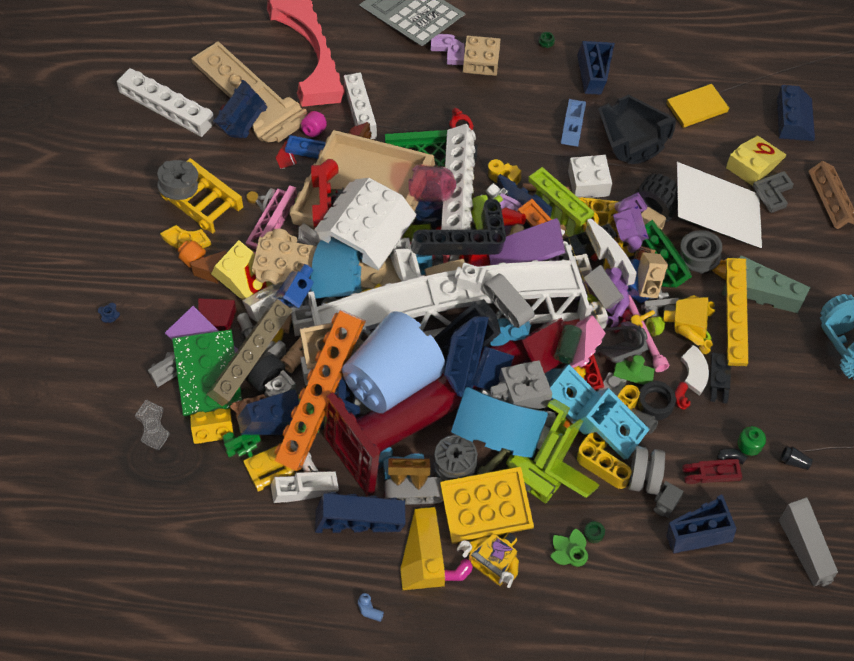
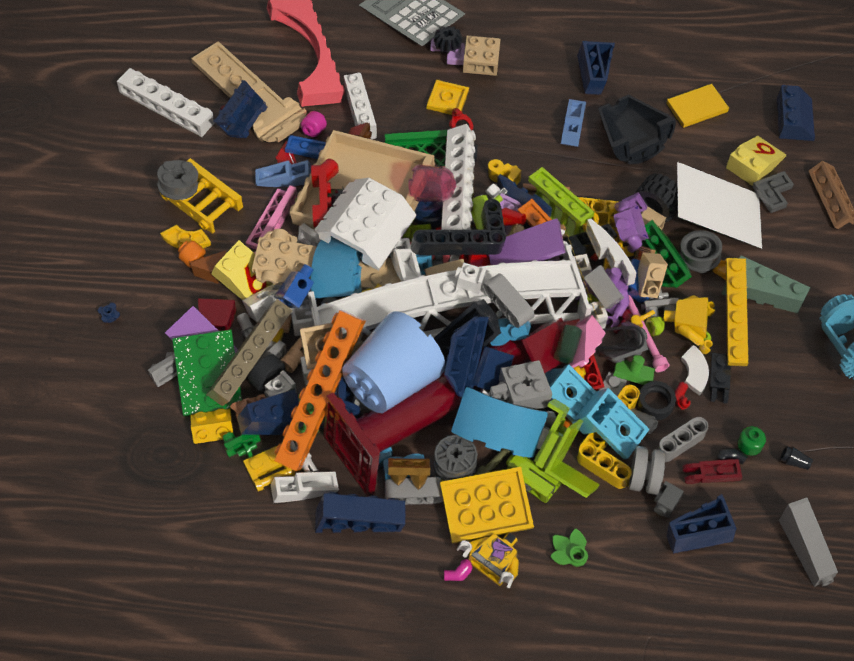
clear tile [135,400,170,450] -> none
light grey piece [247,188,275,212] -> none
medium blue arm [358,593,384,622] -> none
yellow wedge [401,507,445,590] -> none
dark green plate [538,32,555,48] -> none
white brick [568,155,612,198] -> none
dark green tile [584,521,605,543] -> none
none -> medium blue slope [255,160,311,187]
none -> yellow tile [426,80,469,115]
none -> black gear [434,25,462,54]
none -> light grey beam [657,417,708,462]

